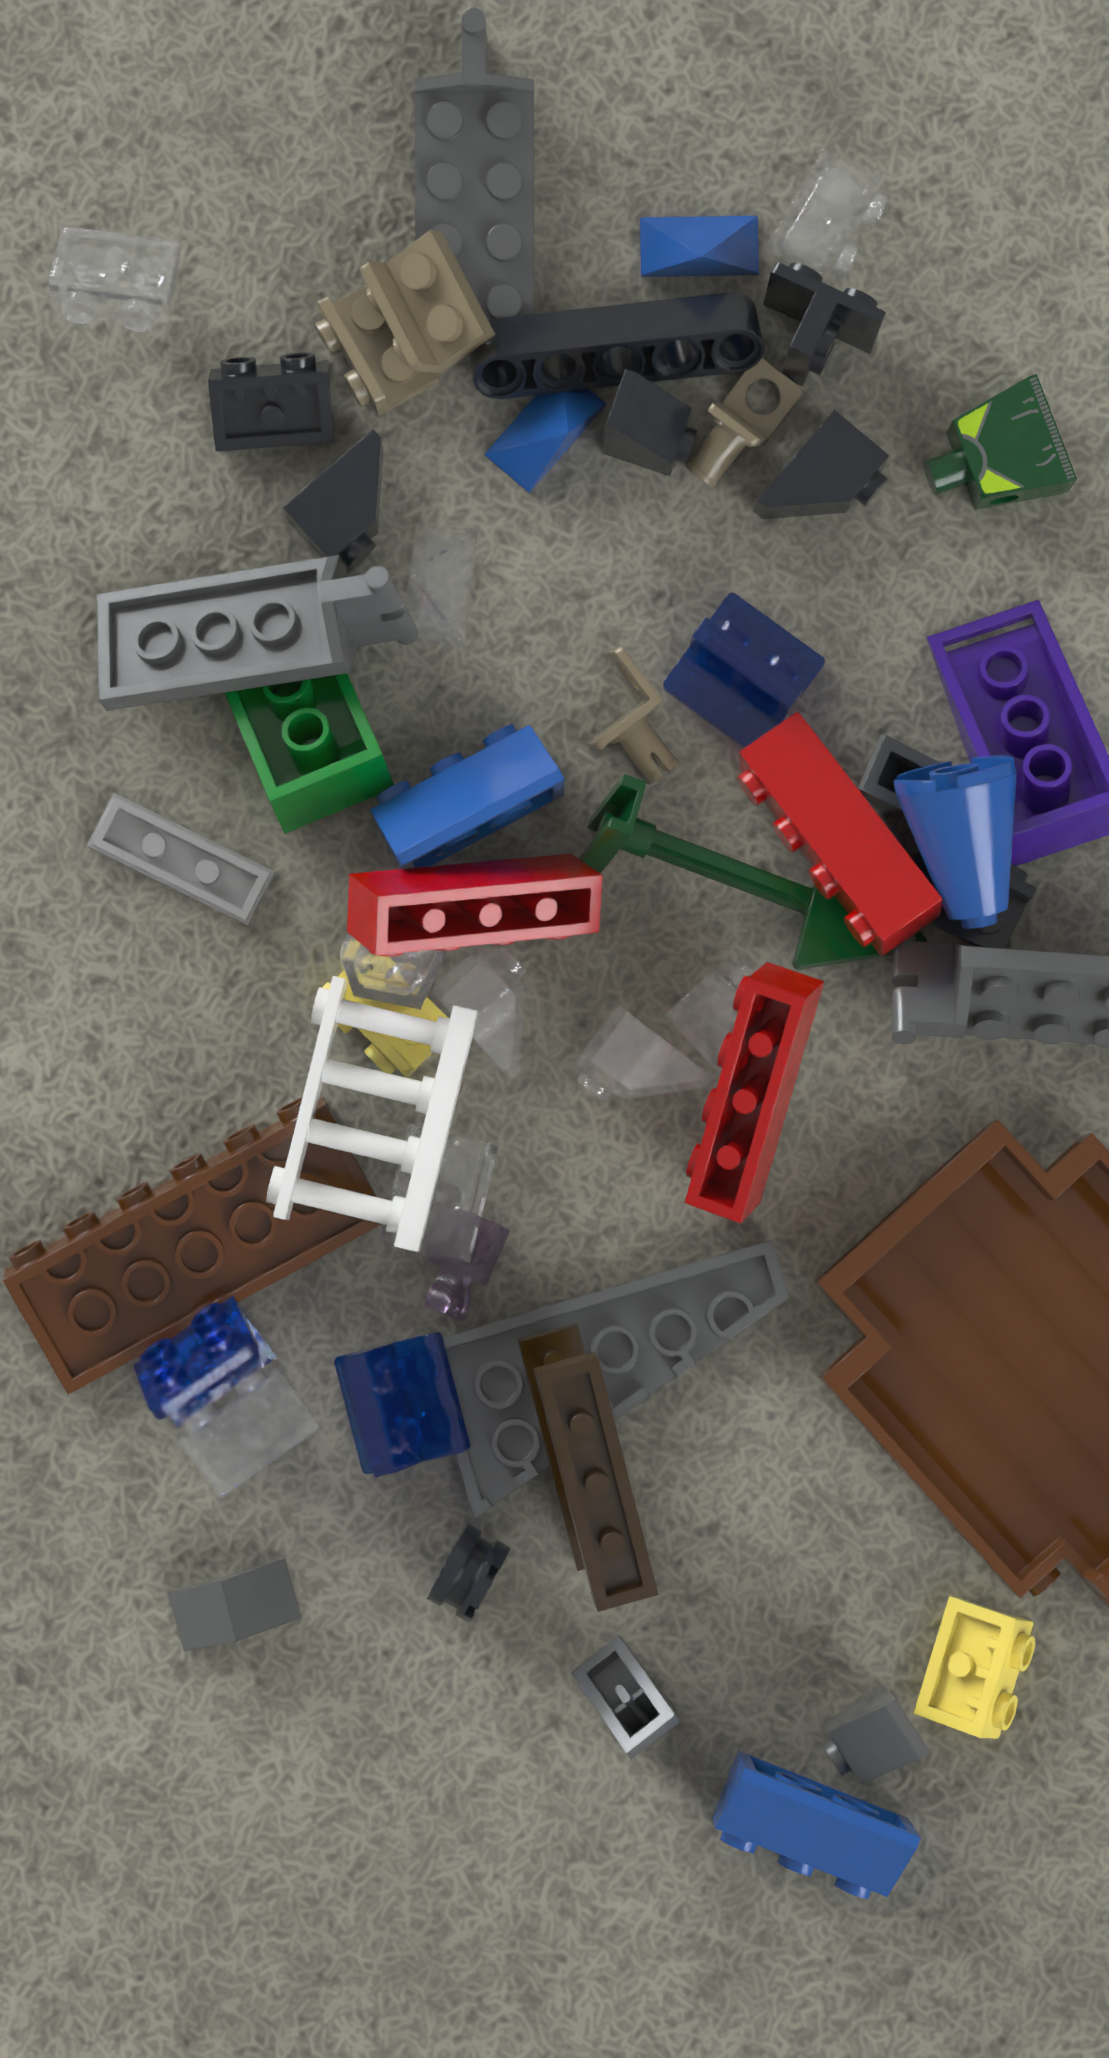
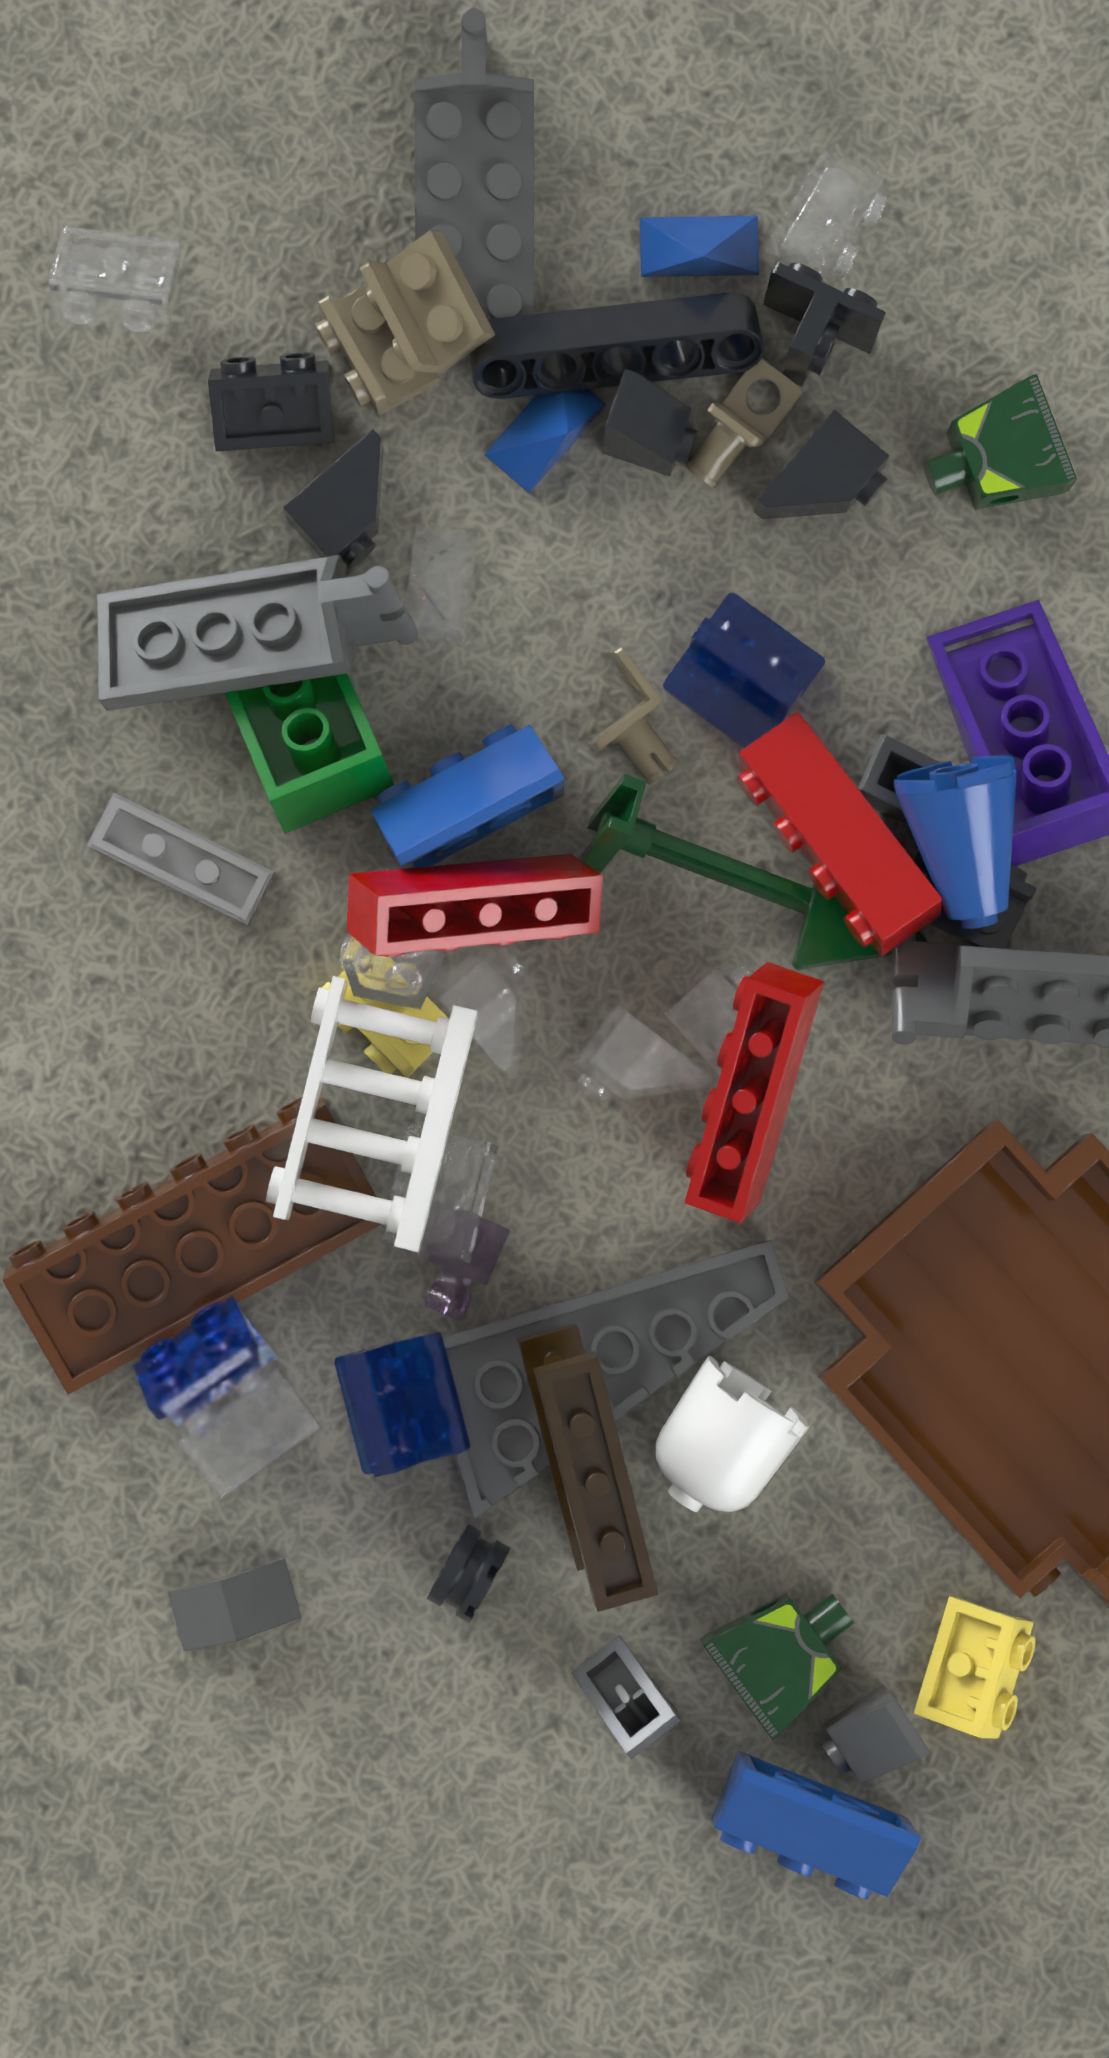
none -> white cylinder [656,1356,809,1512]
none -> dark green torso [700,1593,854,1741]

